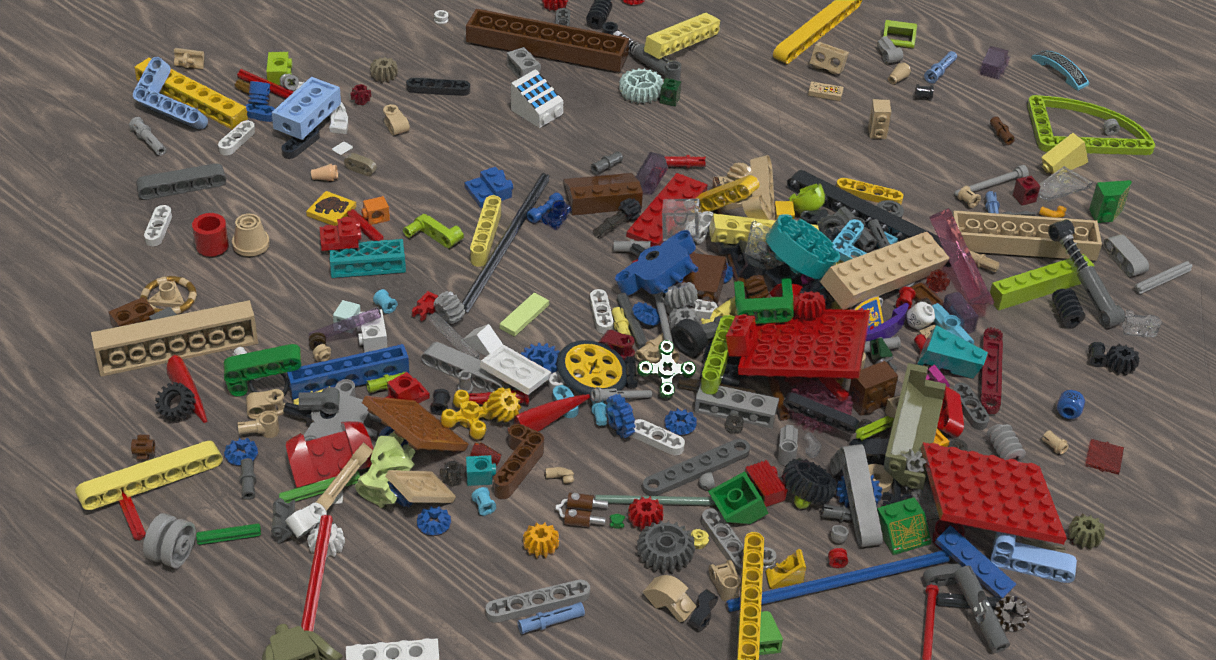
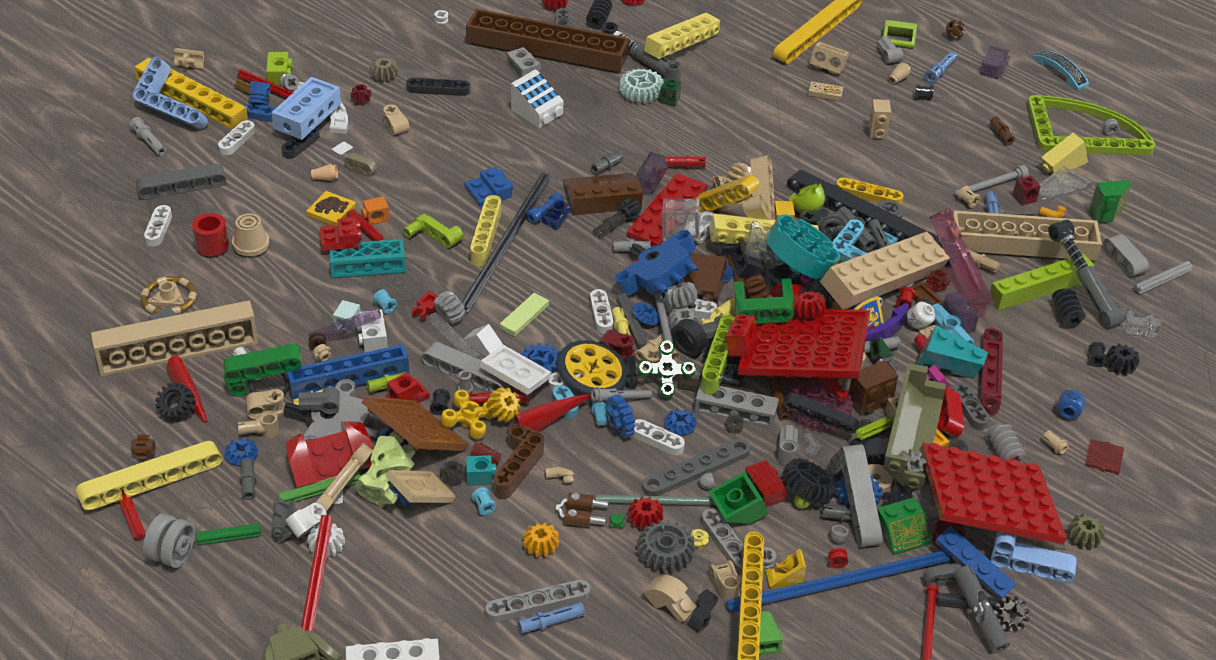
reddish brown brick [108,297,155,328] -> none
blue gear [417,506,451,535] -> none
none -> reddish brown gear [945,20,965,39]

